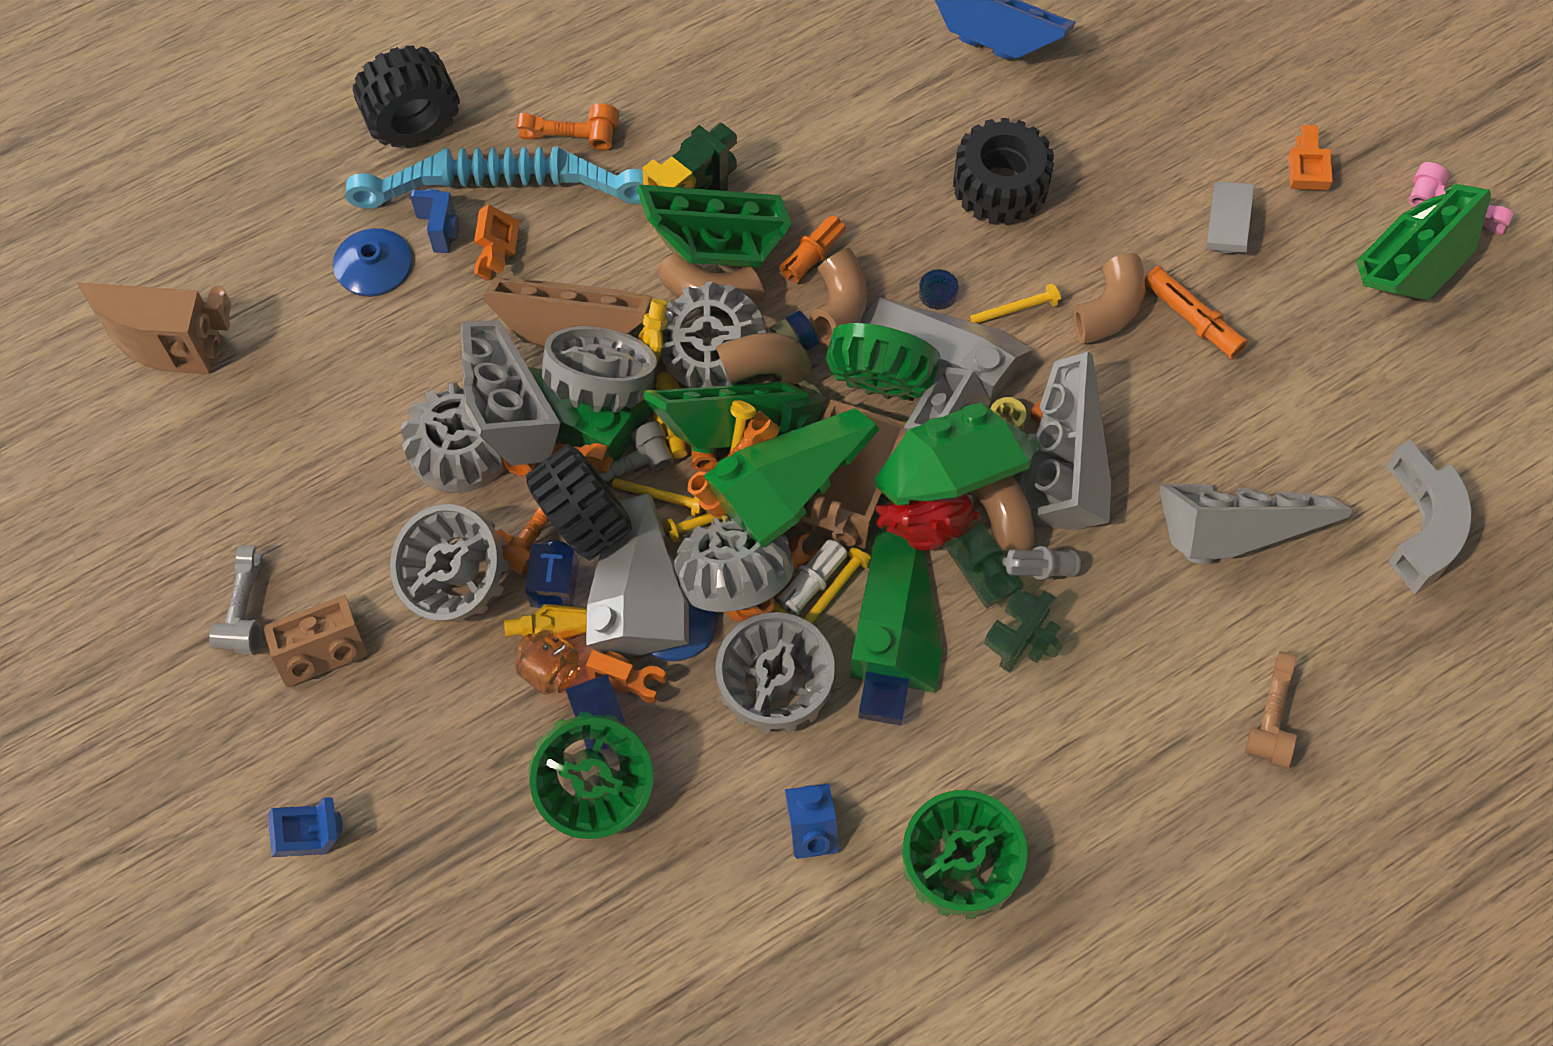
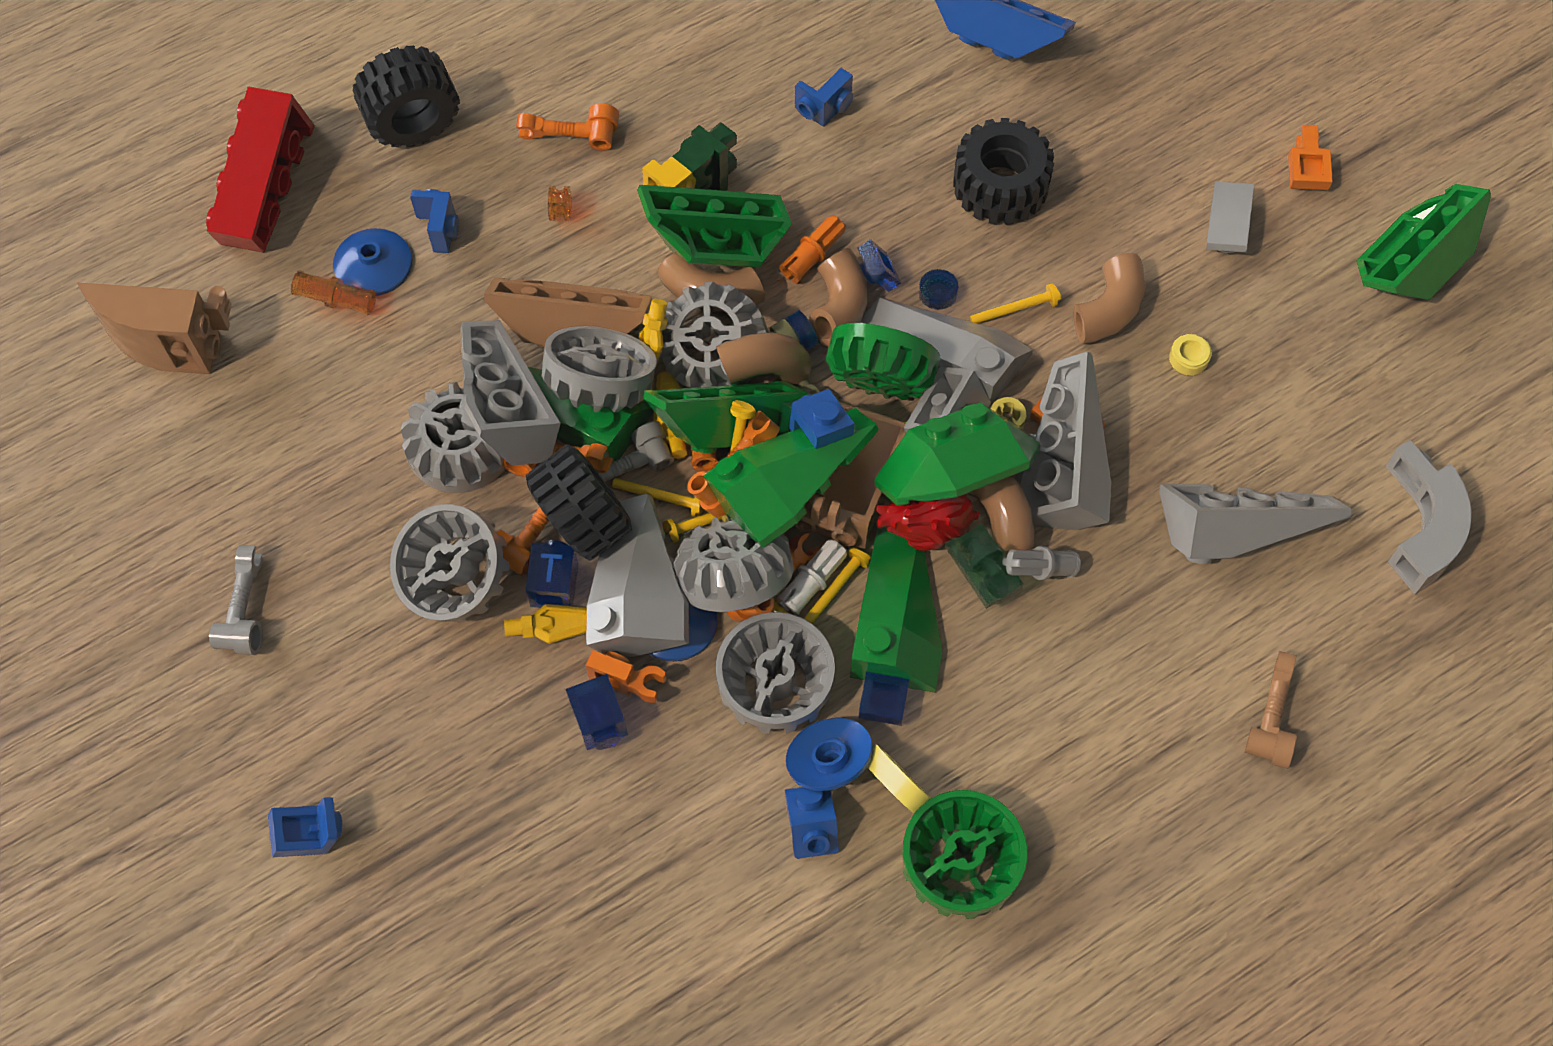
medium nougat bracket [263,594,368,687] -> none
medium azure piece [345,146,643,209] -> none
orange plate [474,204,520,281] -> none
clear orange head [515,630,581,695] -> none
green gear [528,711,653,839] -> none
clear green hips [984,588,1062,673] -> none
orange pin [1144,265,1248,360] -> none
bright pink brick [1409,162,1514,234] -> none
none -> red wedge [206,86,315,253]
none -> clear orange pin [291,270,376,315]
none -> clear orange bush [548,186,572,221]
none -> blue dish [786,718,873,791]
none -> blue bracket [789,389,855,449]
none -> blue bracket [795,68,854,127]
none -> clear blue plate [857,239,901,292]
none -> light yellow beam [867,744,931,813]
none -> light yellow tile [1169,334,1212,376]

